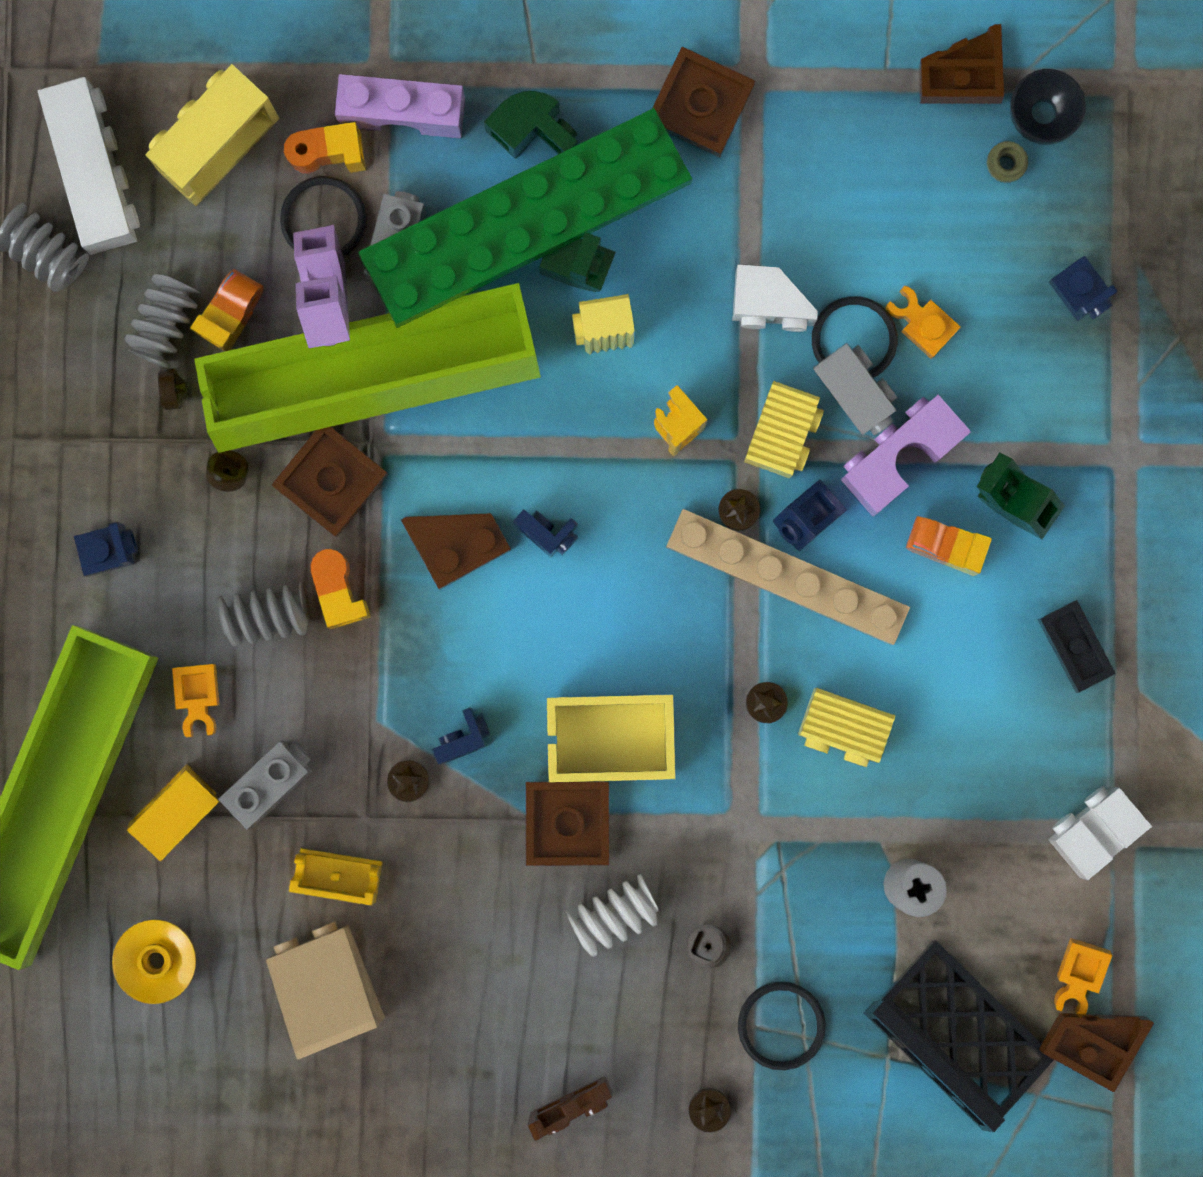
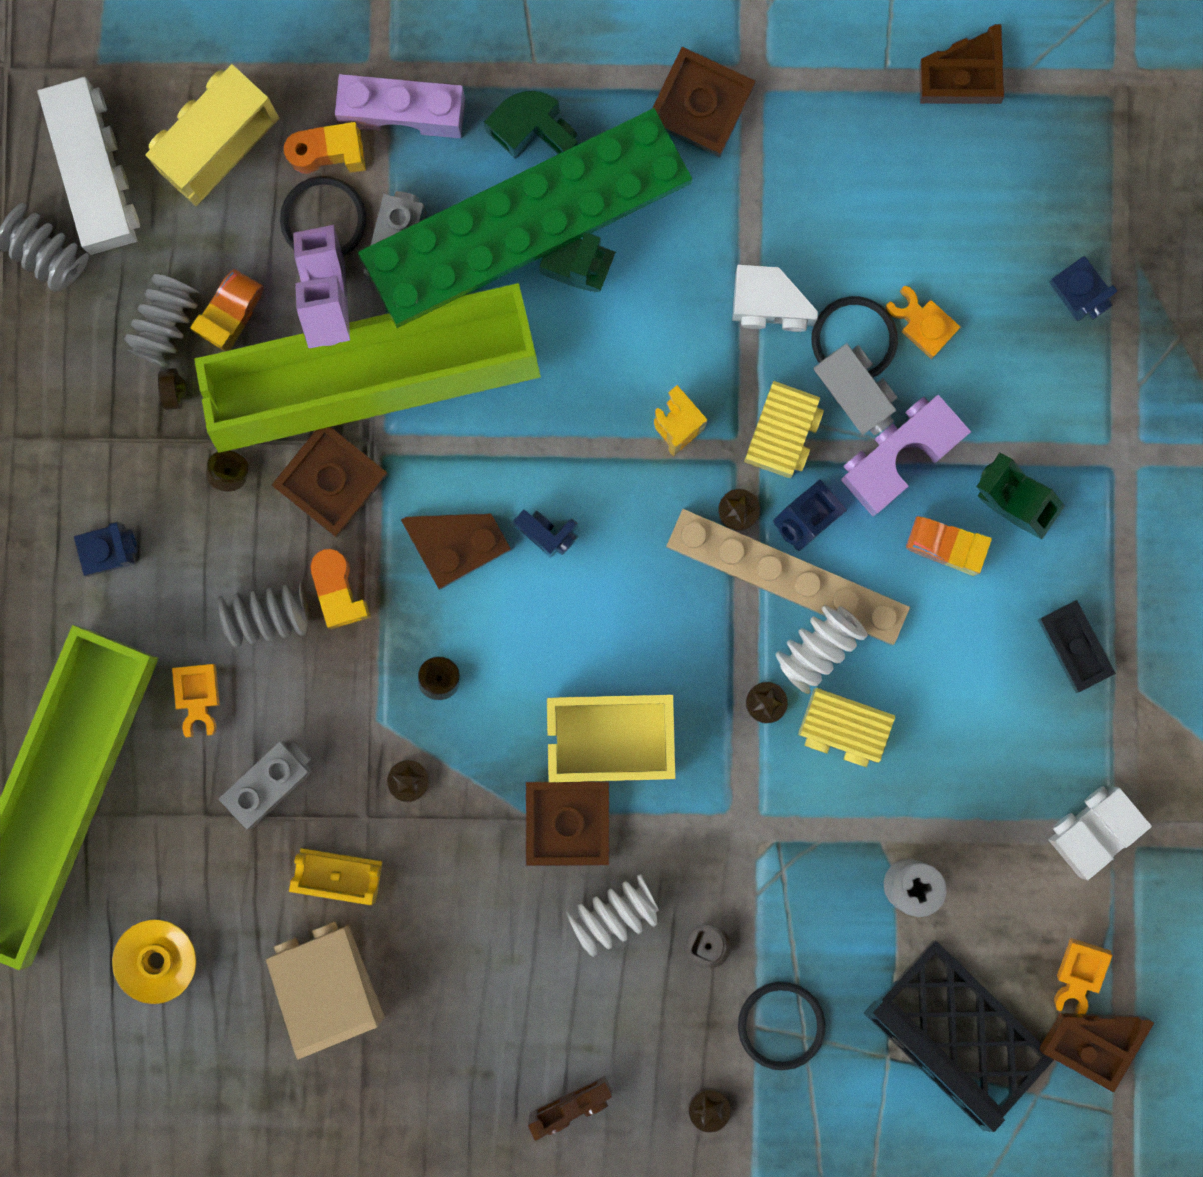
yellow hinge [127,764,219,862] -> none
dark blue bracket [432,707,491,765] -> none
light yellow brick [572,294,635,354] -> none
olive plate [986,141,1028,183] -> none
black piece [1010,69,1086,145] -> none
none -> dark brown tile [418,657,460,700]
none -> white piece [775,605,868,694]

